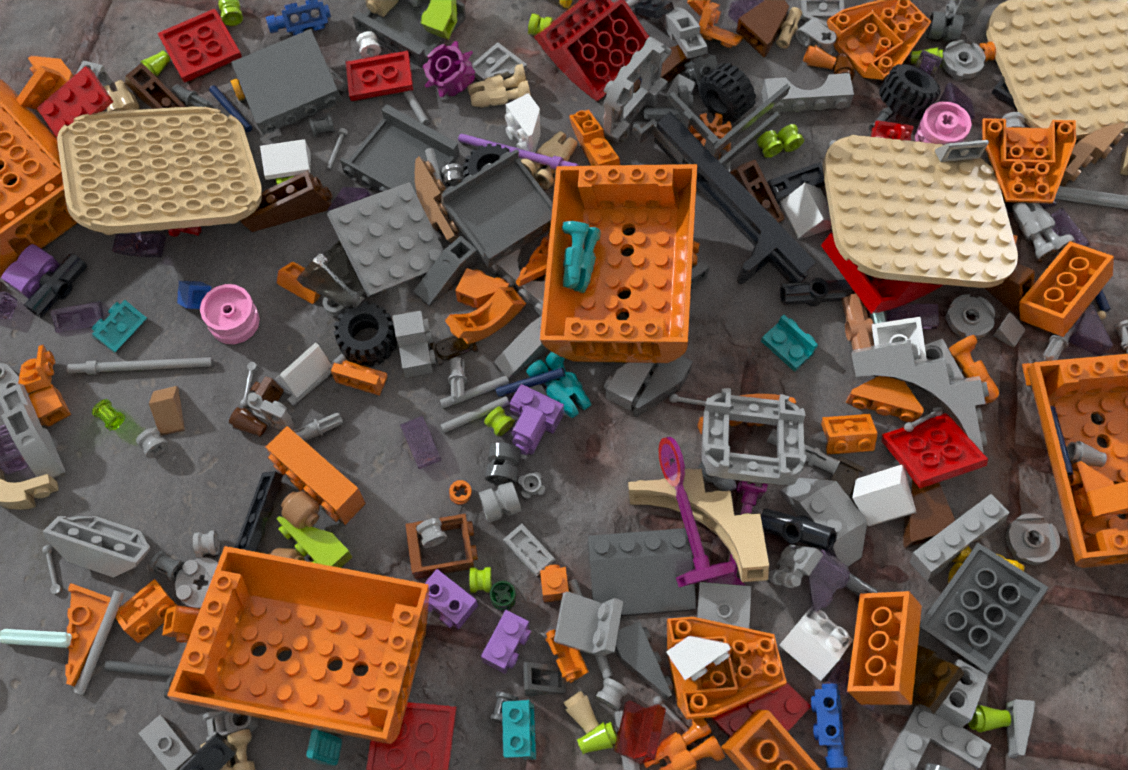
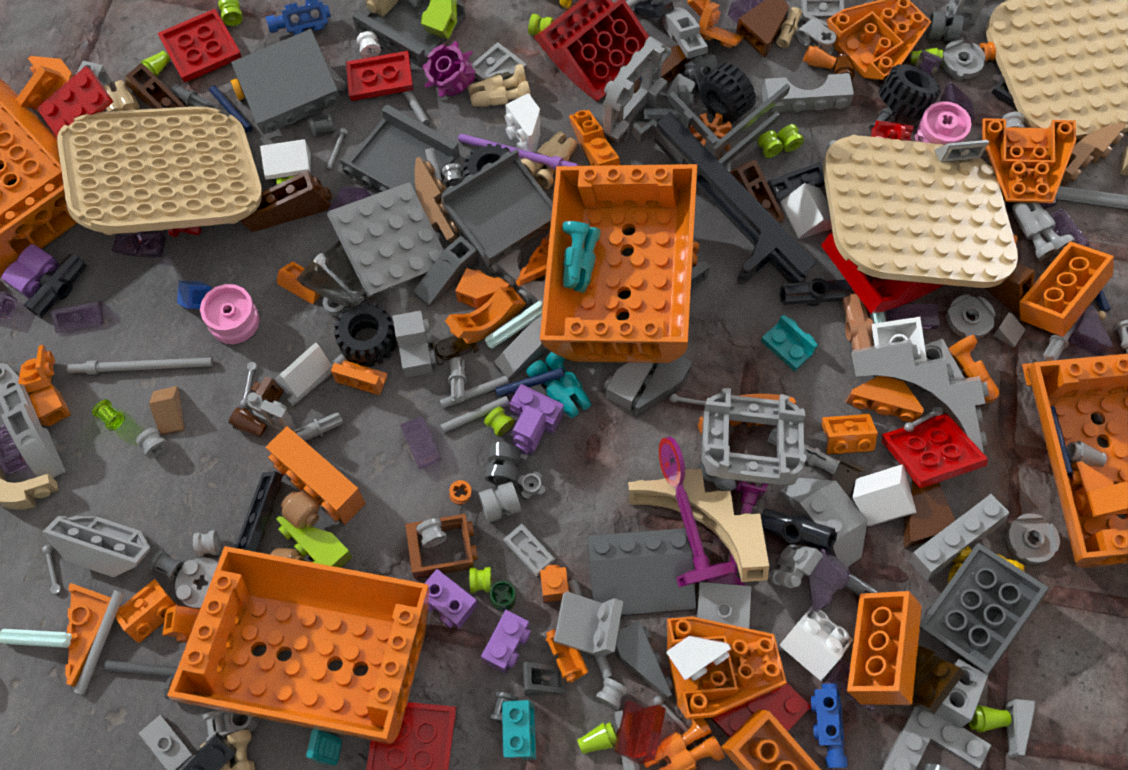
teal bracket [92,300,147,354] -> none
tan cone [564,691,599,733] -> none
none -> light aqua axle [485,301,543,349]

